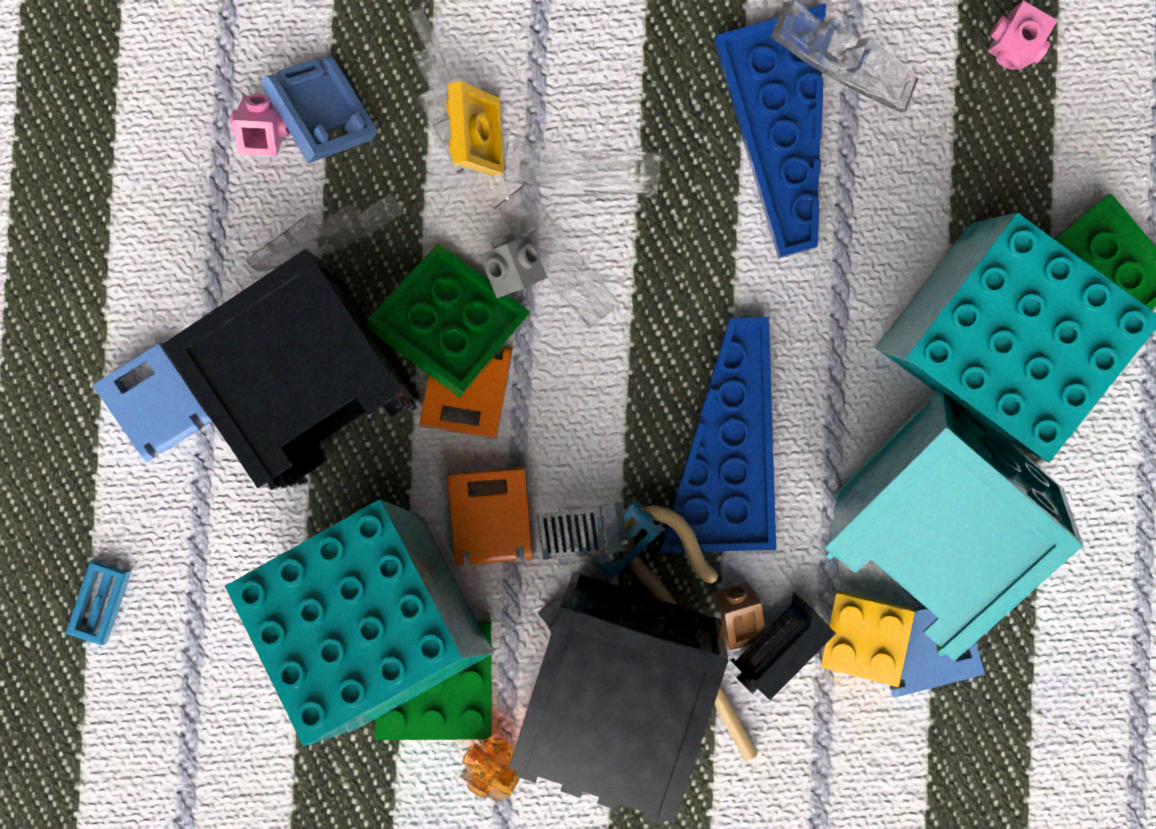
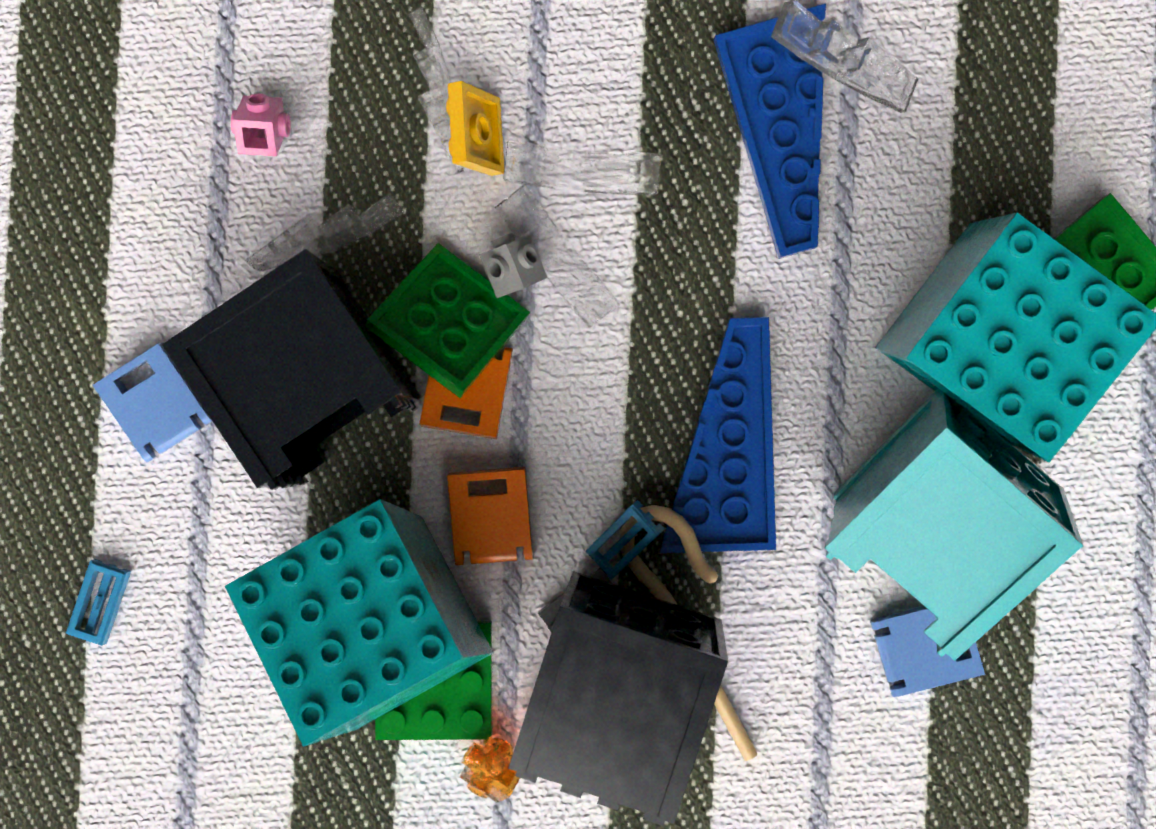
medium blue container [262,56,378,163] -> none
clear brick [536,502,629,565] -> none
medium nougat bracket [712,582,765,650] -> none
black window [730,591,836,700] -> none
yellow plate [821,590,915,687] -> none
bright pink brick [987,1,1057,70] -> none

